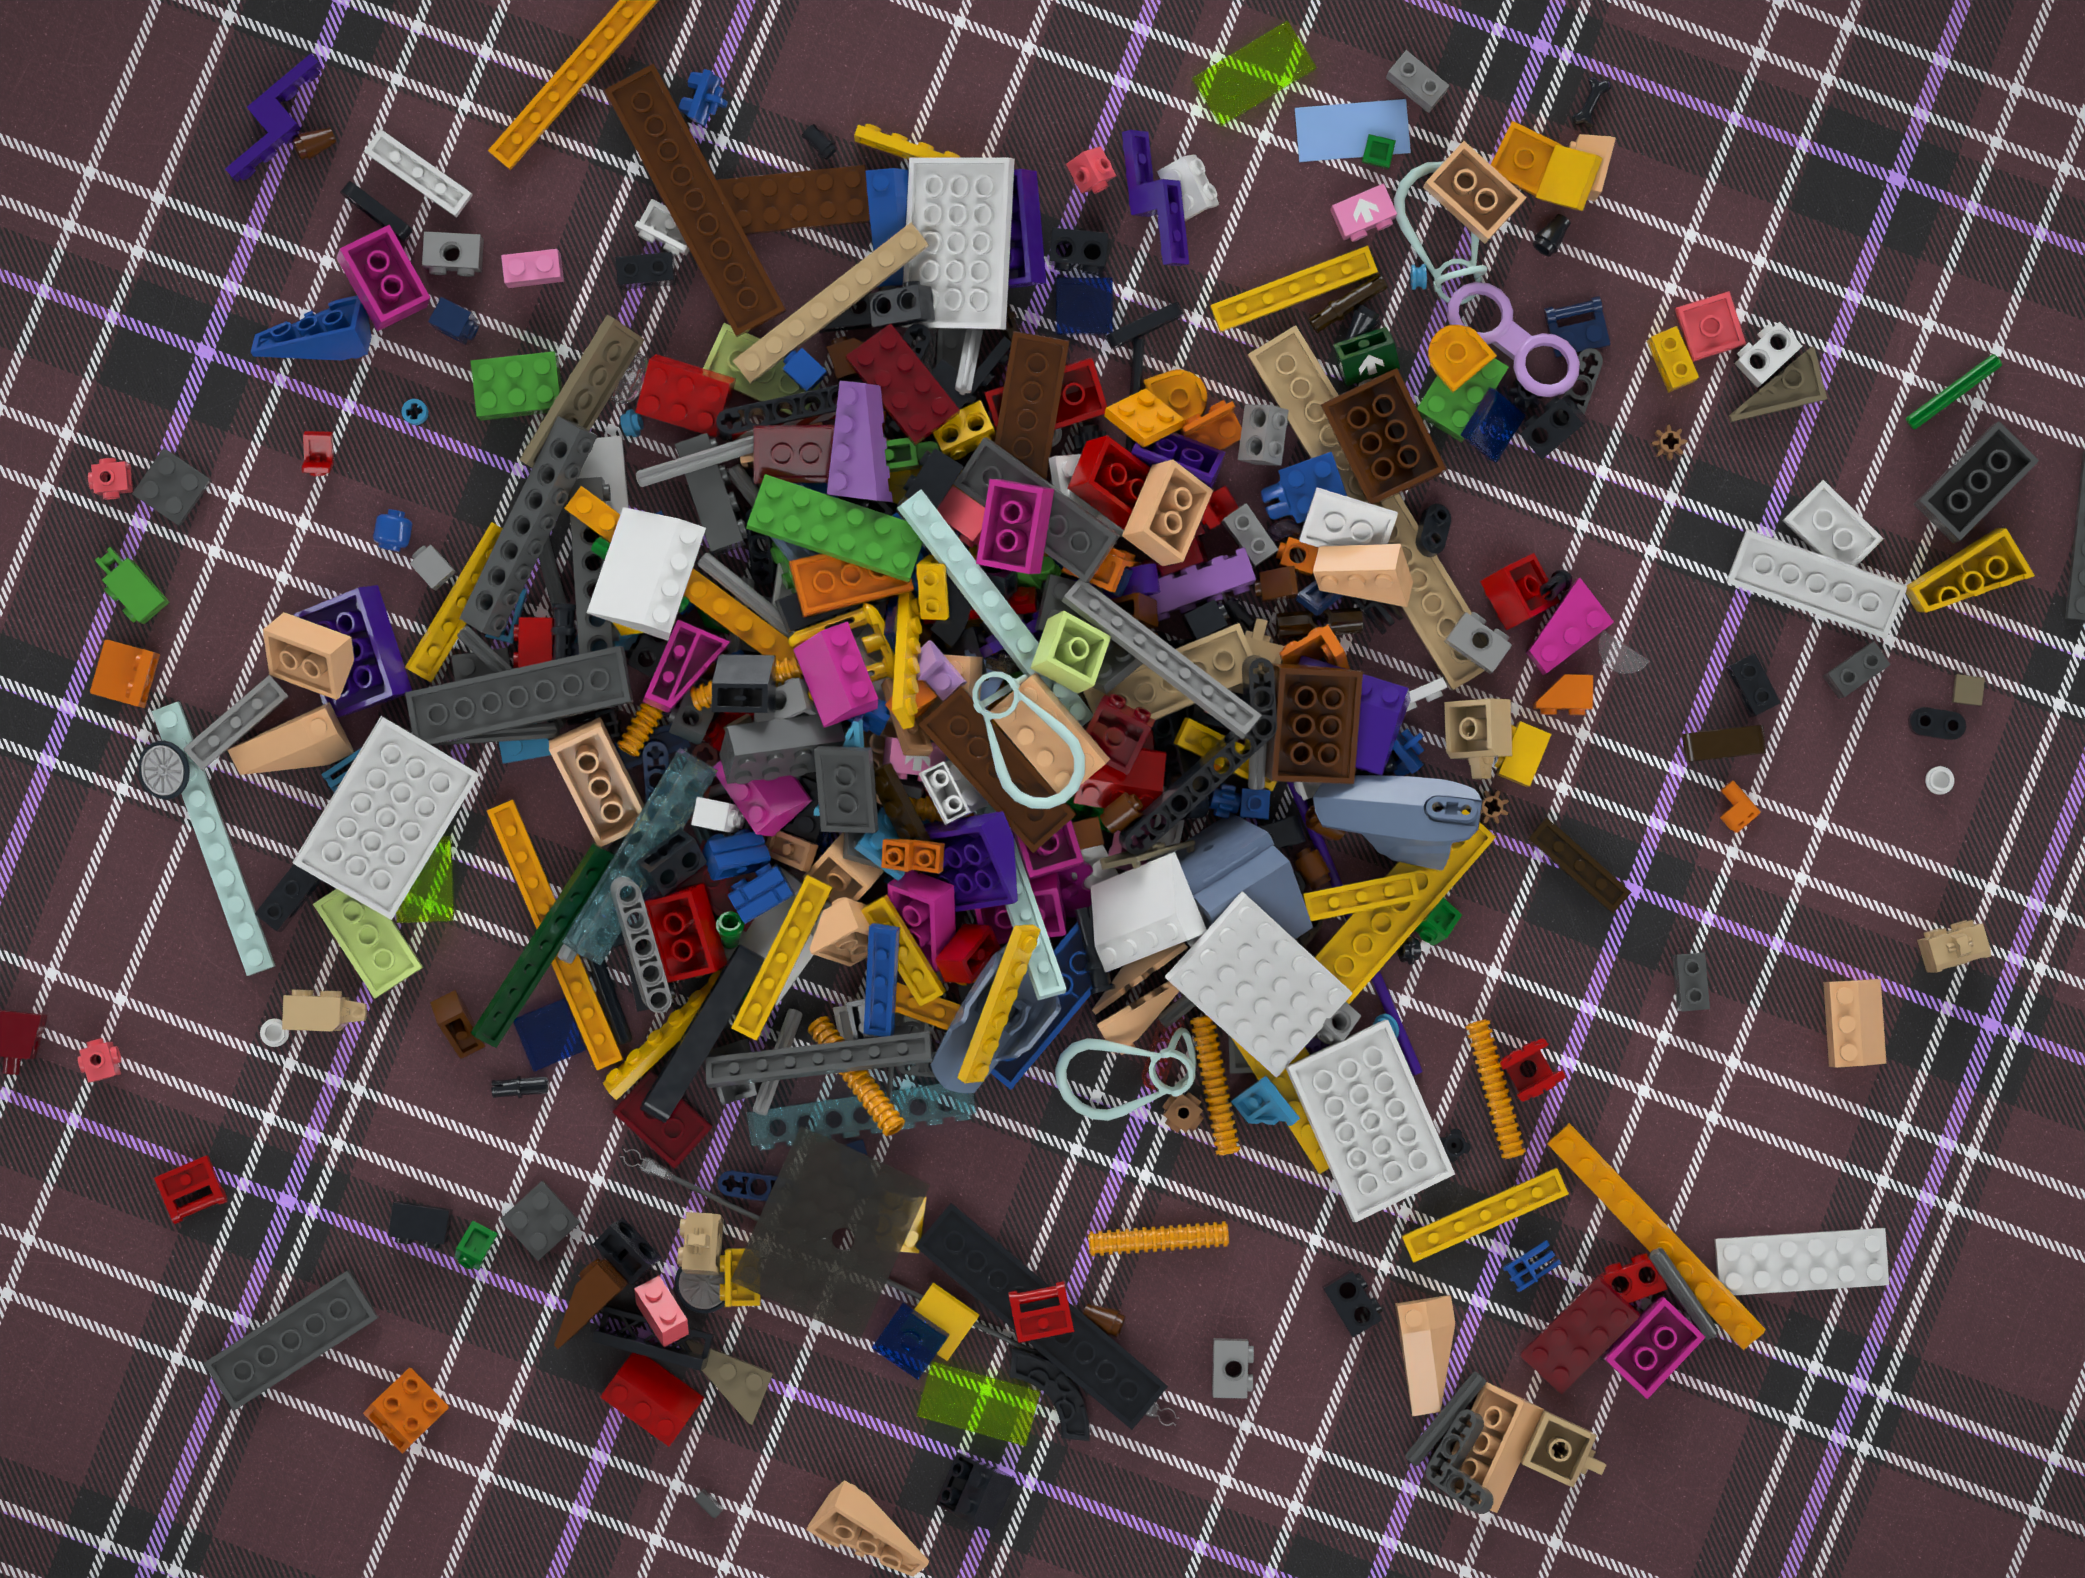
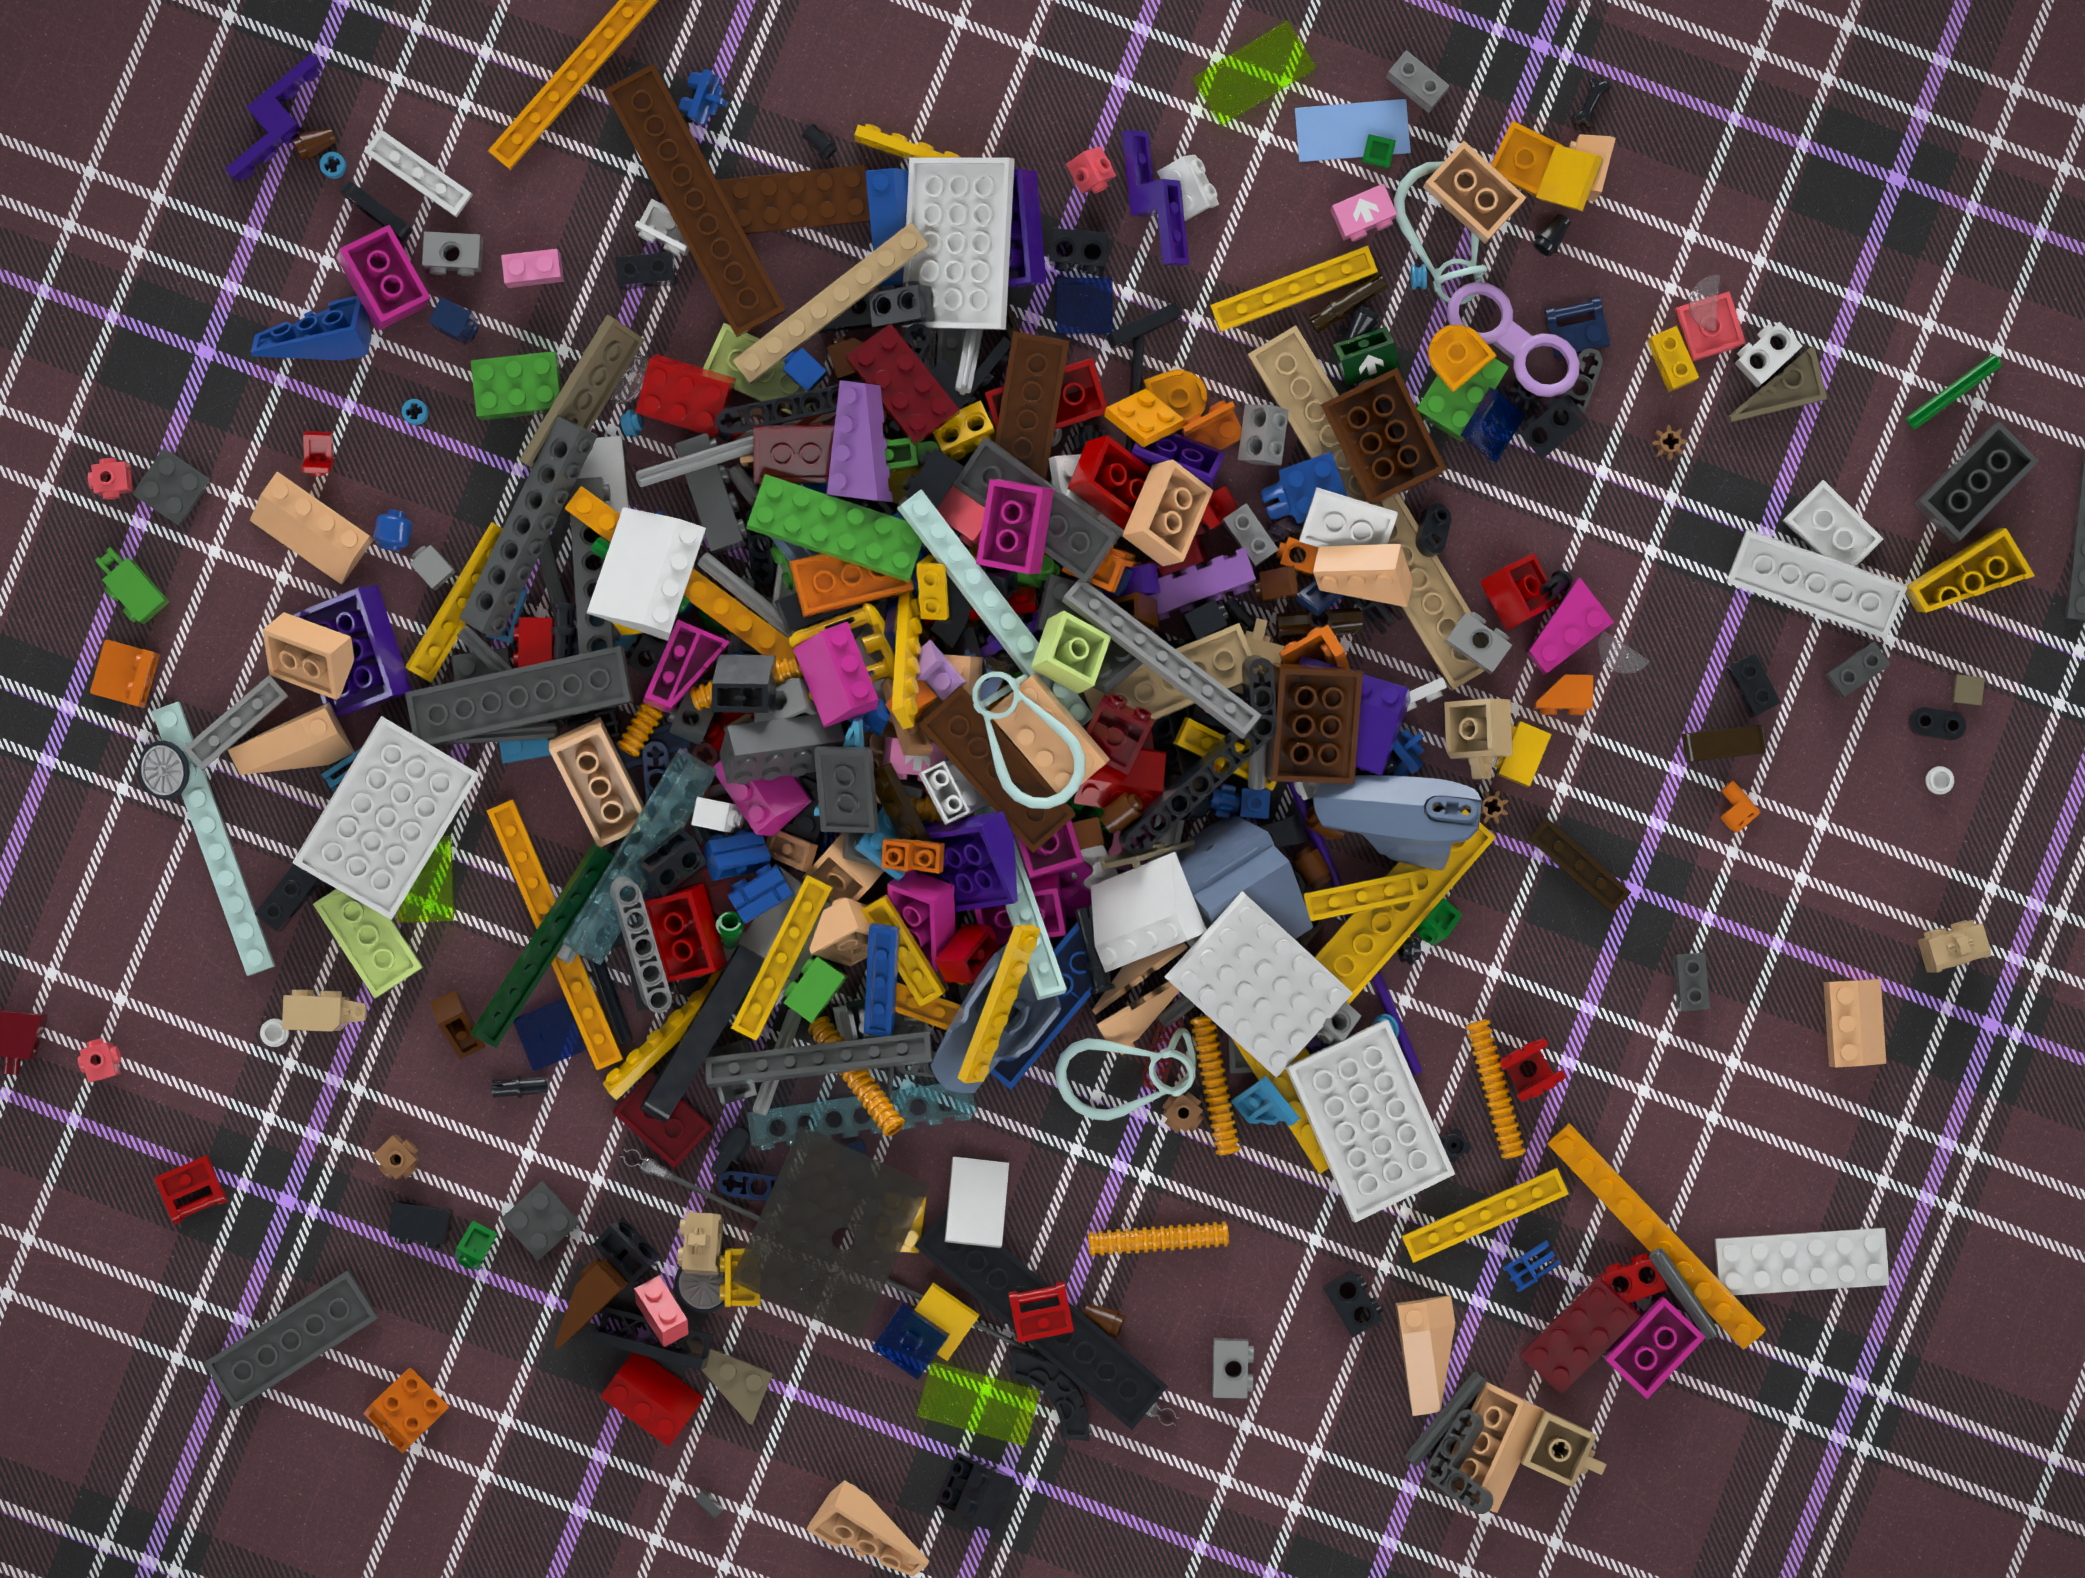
none -> light nougat slope [249,472,374,585]
none -> dark azure bush [320,152,347,179]
none -> medium nougat brick [372,1134,420,1180]
none -> black arm [711,1126,752,1175]
none -> bright green brick [783,956,848,1023]
none -> white tile [945,1157,1009,1248]
none -> clear tile [1688,275,1720,331]

